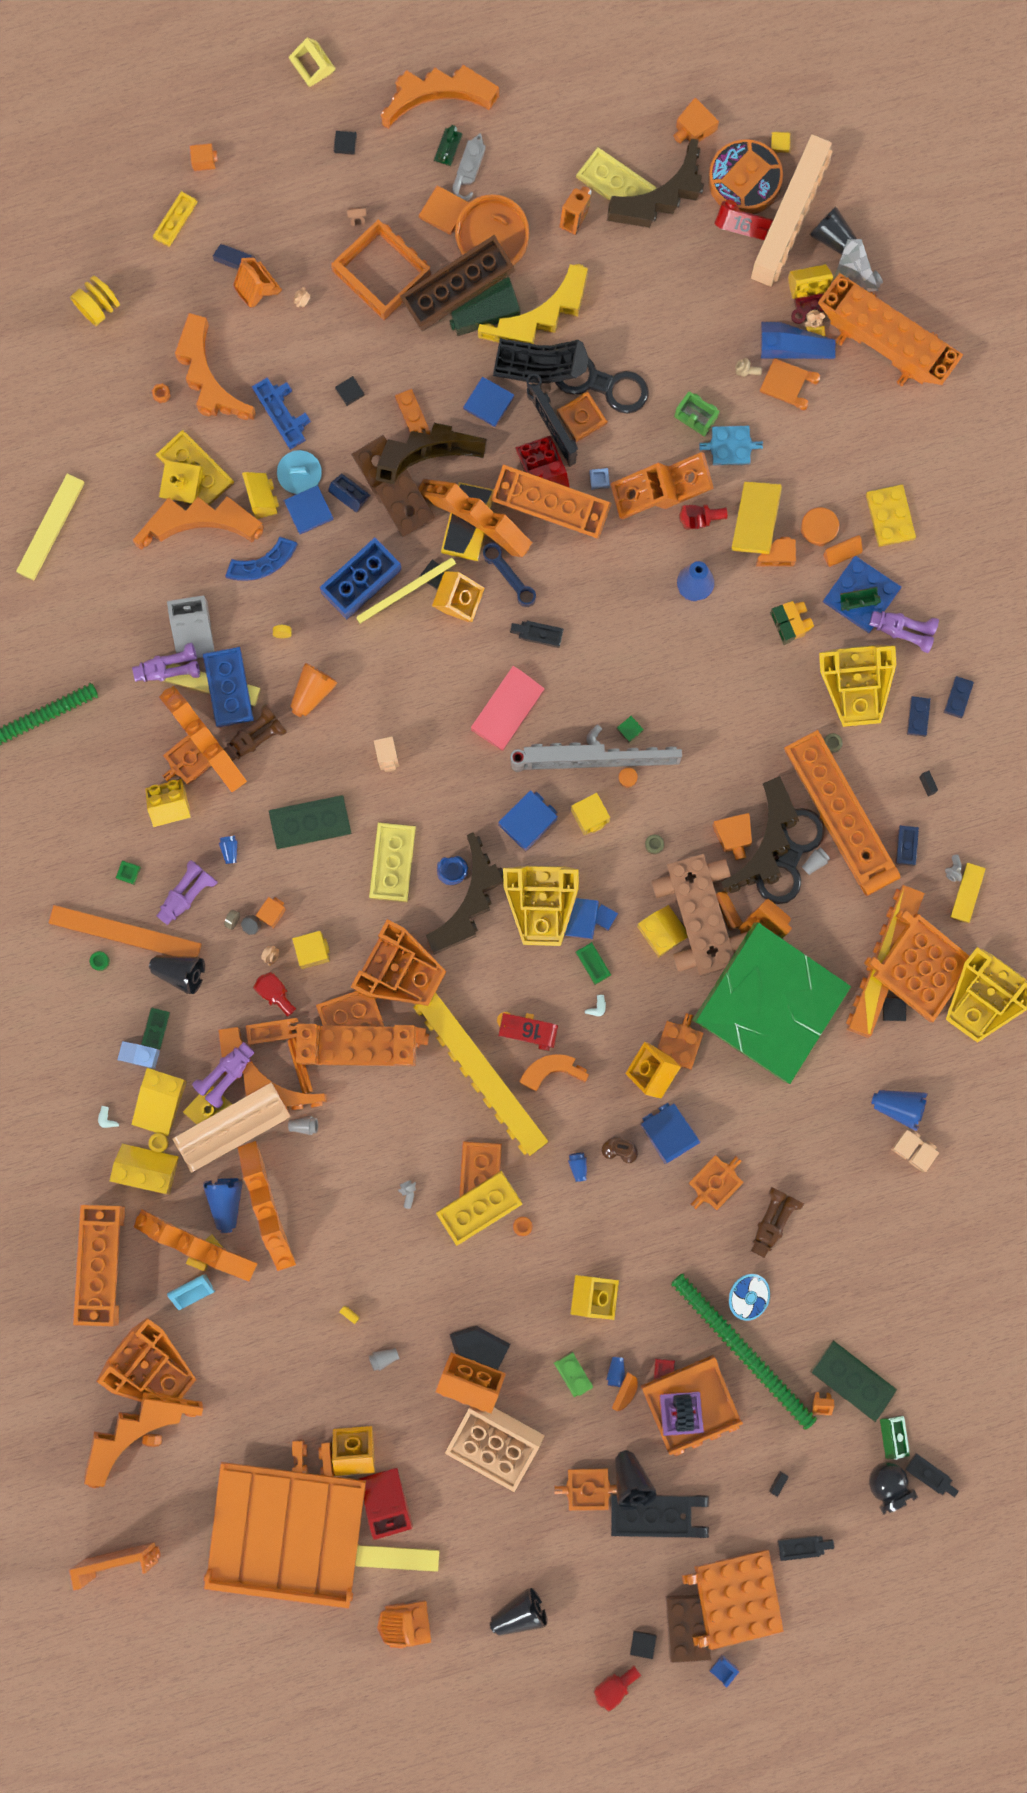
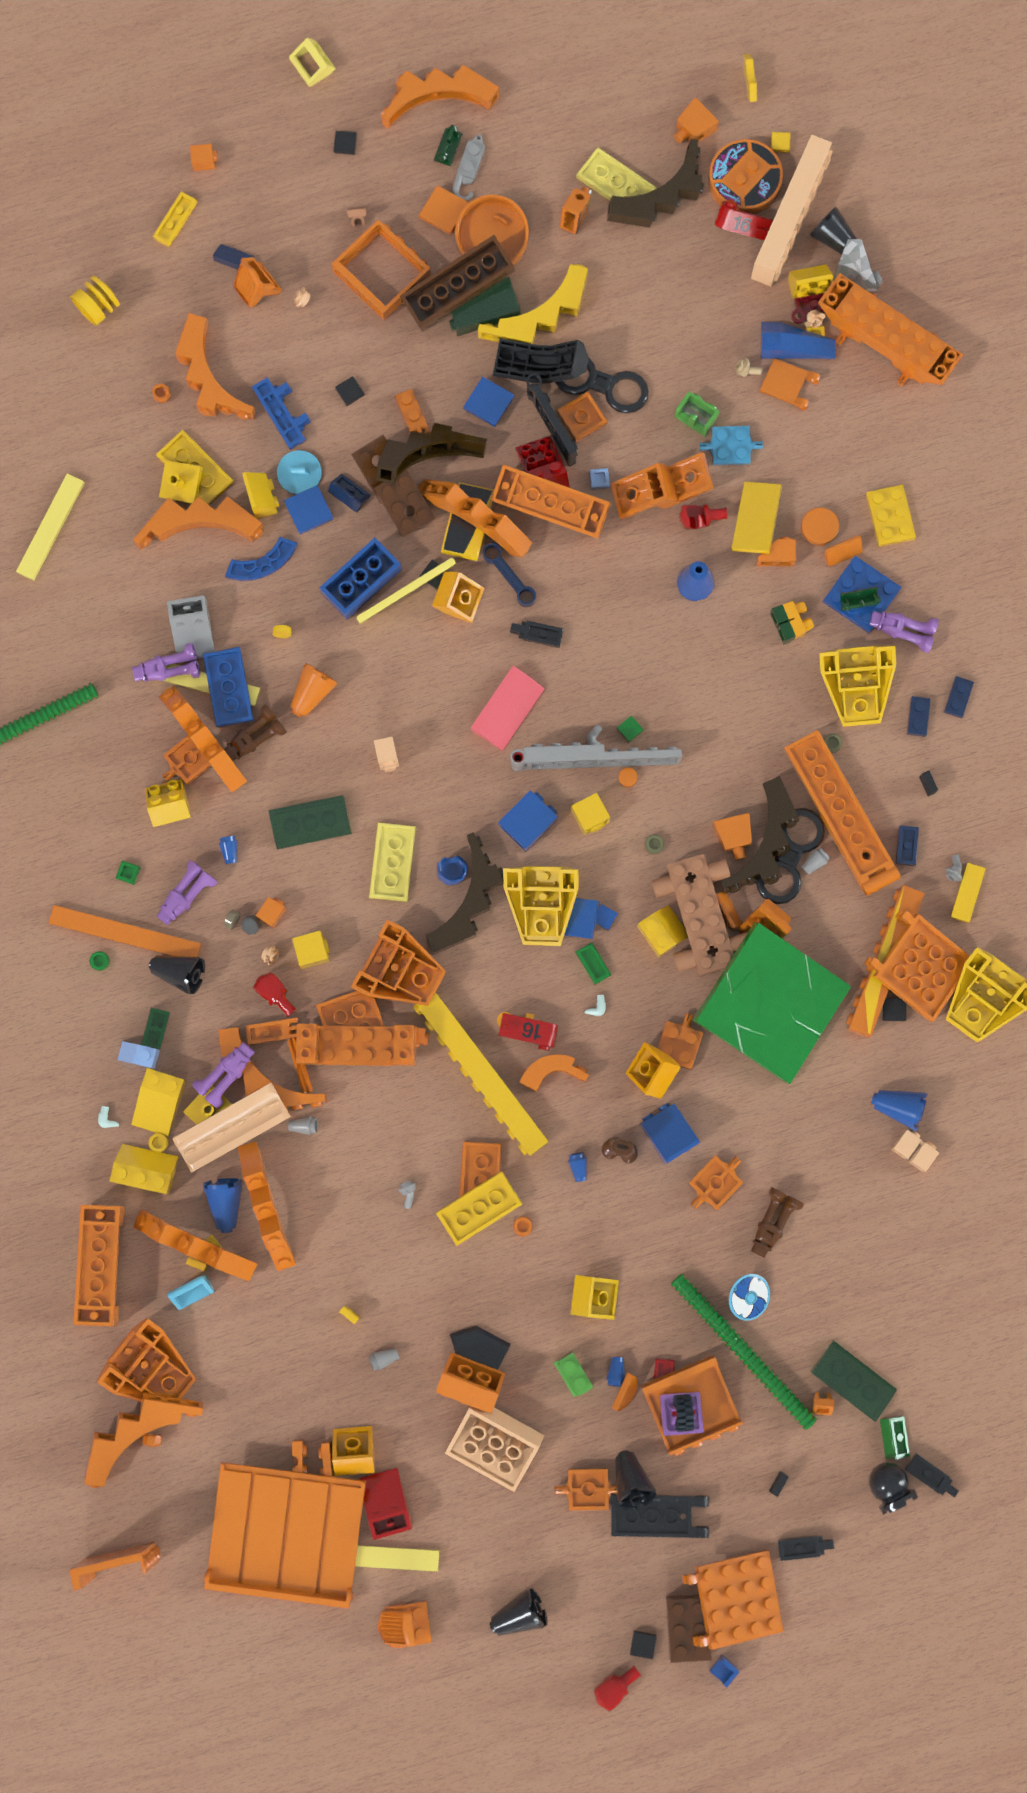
none -> yellow tile [743,54,757,102]

